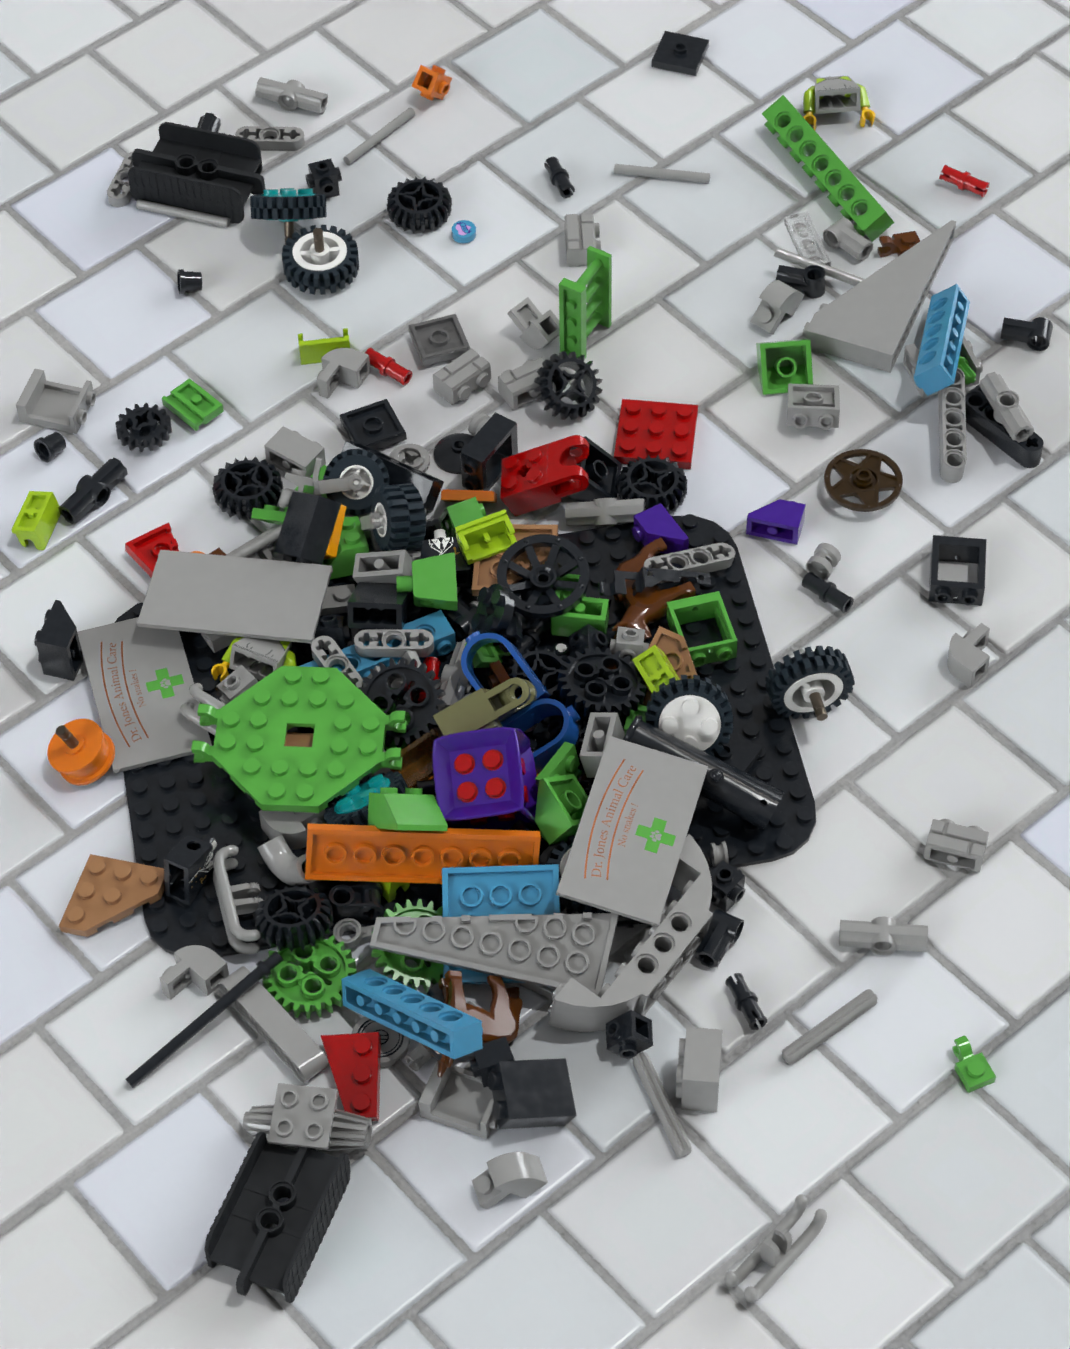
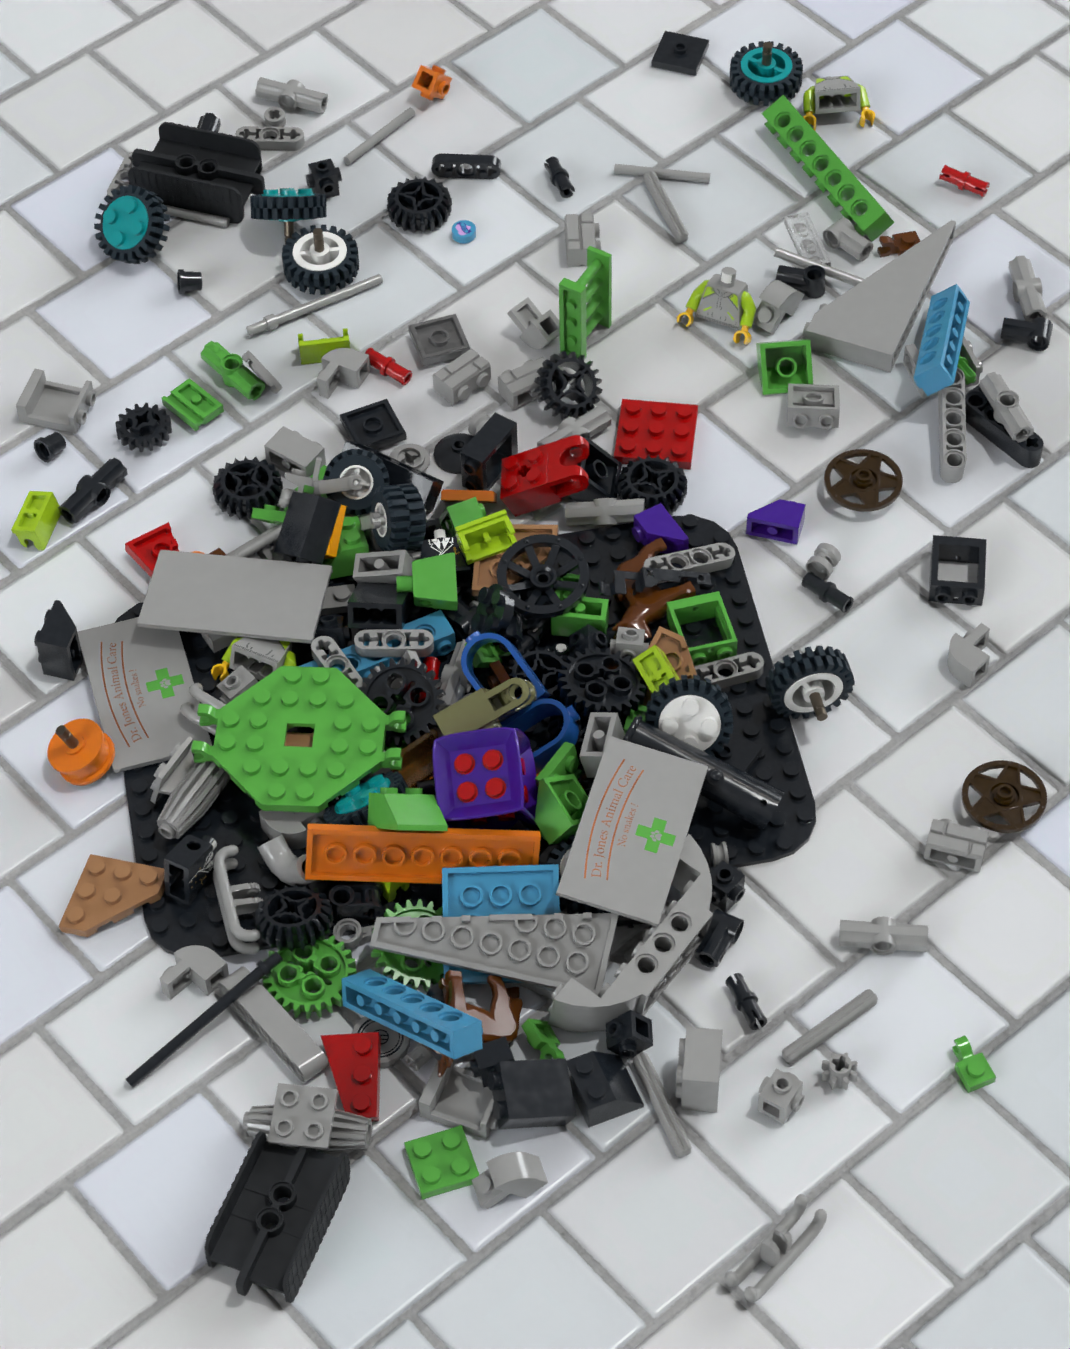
none -> wheel [94,185,170,264]
none -> light grey plate [150,736,231,839]
none -> bright green piece [200,341,265,400]
none -> light grey tile [242,350,283,394]
none -> light grey bar [246,274,383,336]
none -> light grey bush [264,107,286,127]
none -> bright green plate [404,1125,479,1200]
none -> black beam [431,153,501,179]
none -> bright green plate [521,1018,565,1059]
none -> light grey piece [537,406,611,447]
none -> black slope [566,1051,644,1128]
none -> light grey axle [644,171,689,243]
none -> torso [677,267,756,345]
none -> light grey beam [695,652,764,688]
none -> wheel [729,41,803,106]
none -> light grey brick [757,1068,805,1124]
none -> light grey gear [821,1052,858,1090]
none -> dark brown wheel [961,760,1047,833]
none -> light grey piece [1008,255,1047,322]

